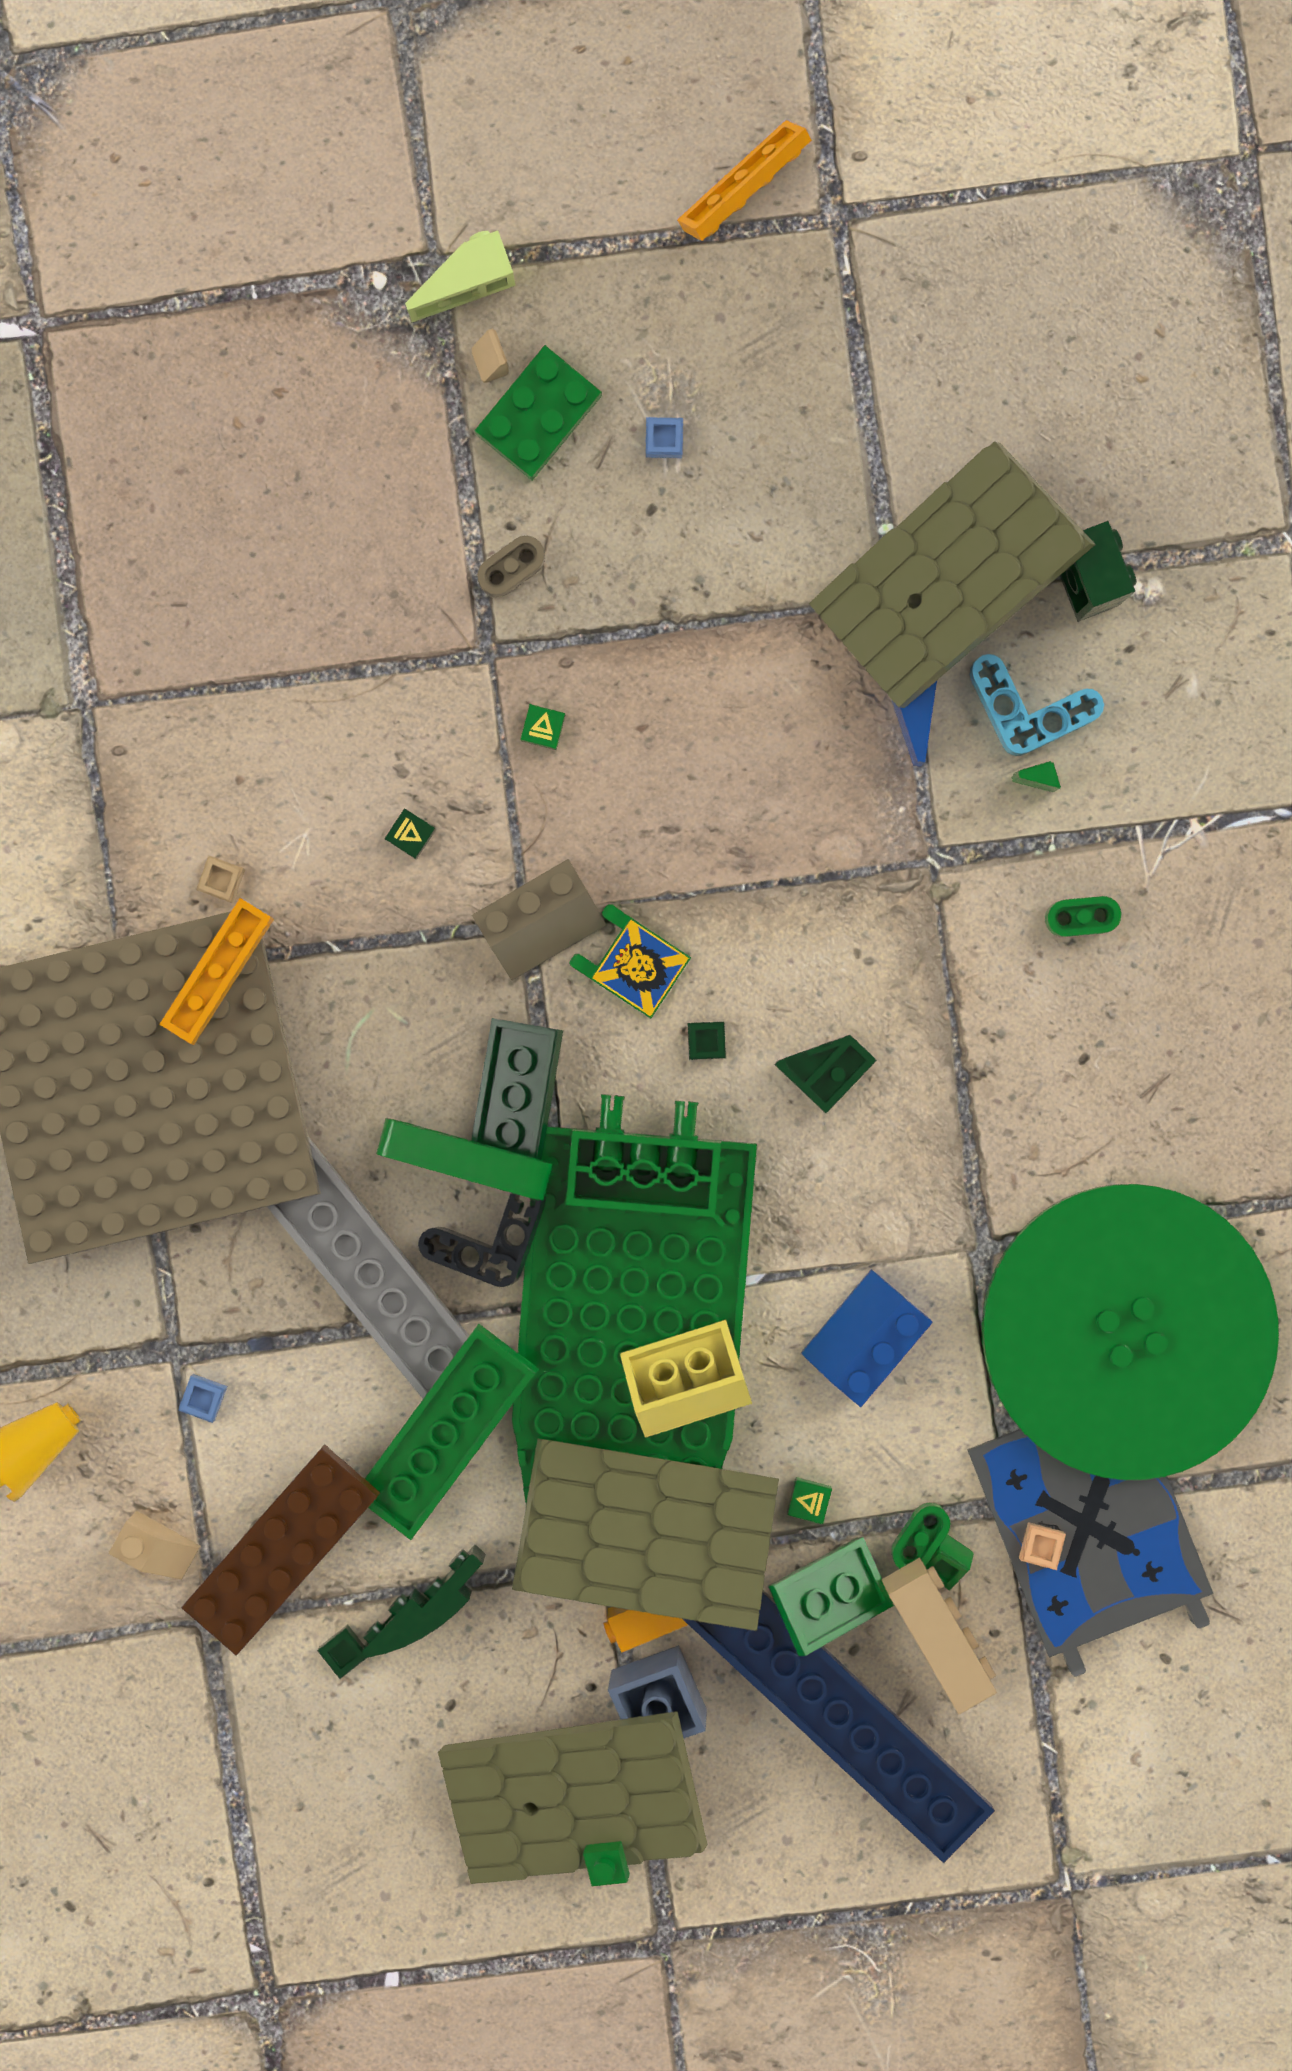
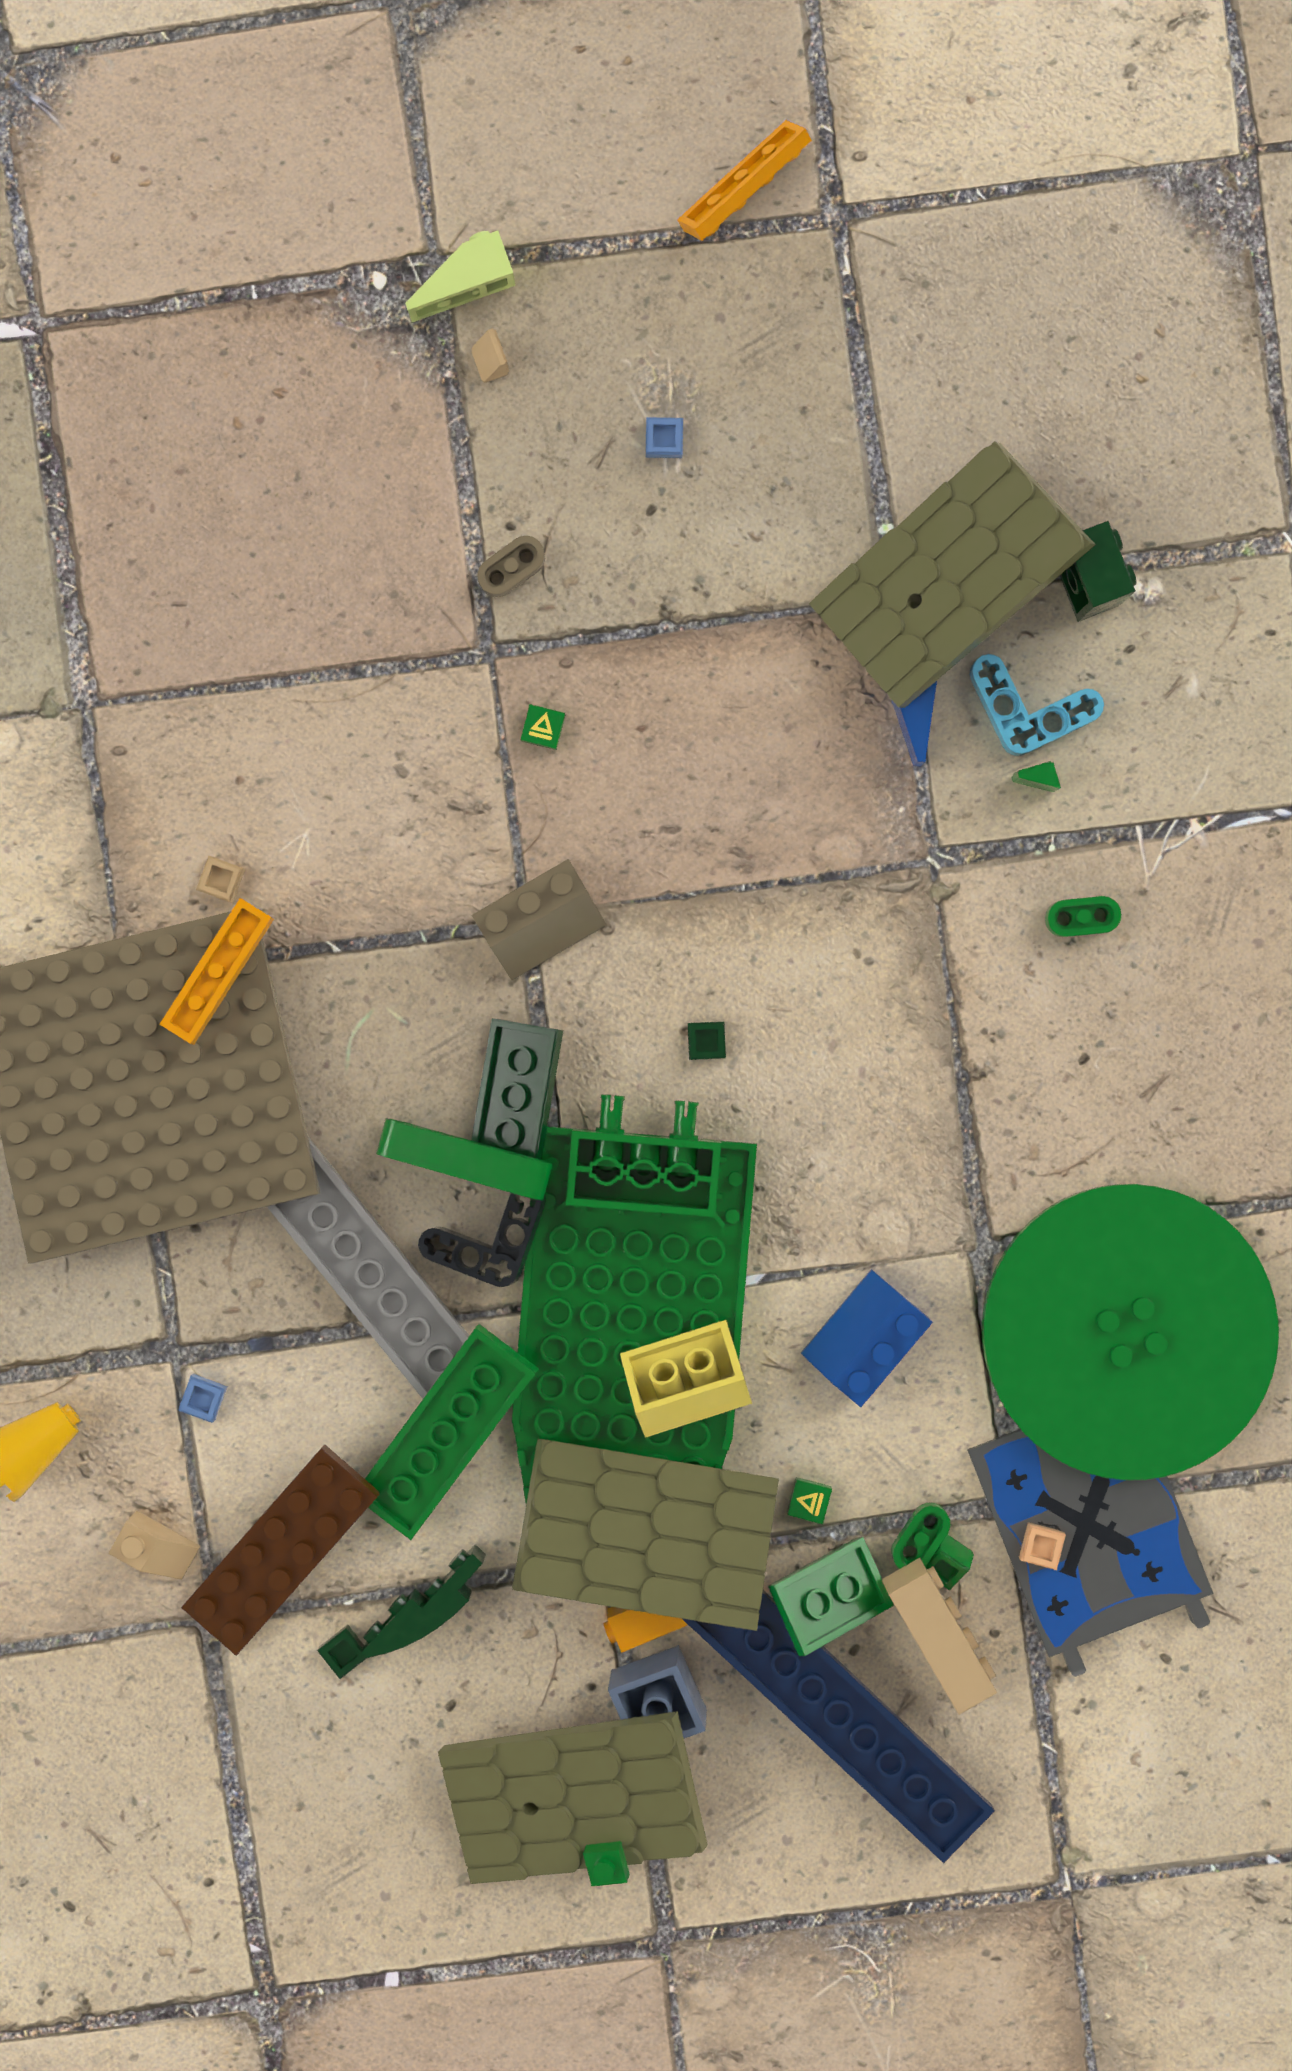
dark green tile [384,808,436,860] -> none
green plate [474,345,602,481] -> none
flag [569,904,691,1019] -> none
dark green wing [774,1035,877,1113] -> none

